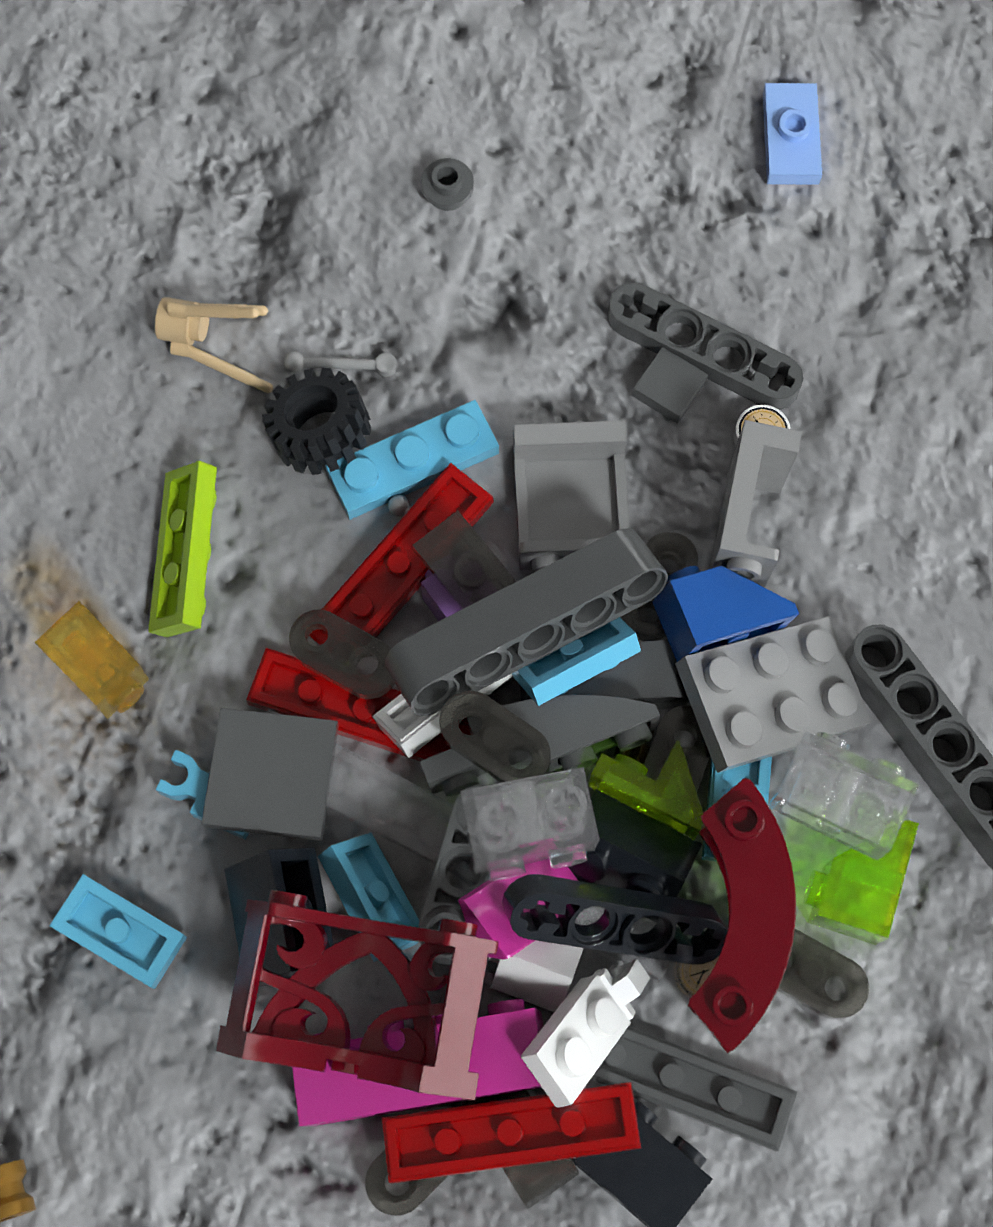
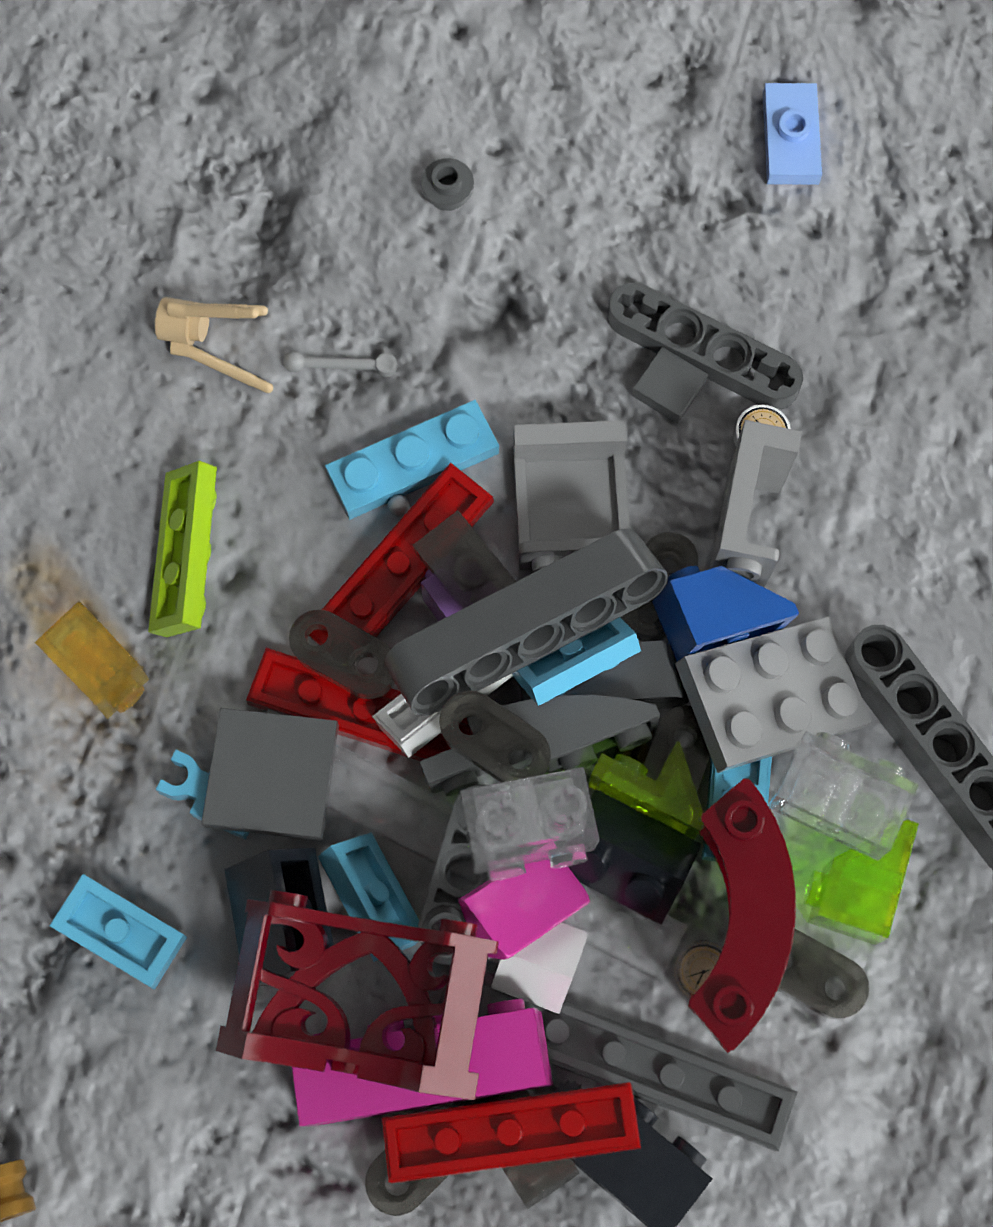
black tyre [262,367,371,475] -> none
black beam [502,874,728,965] -> none
white hinge [521,959,650,1108] -> none

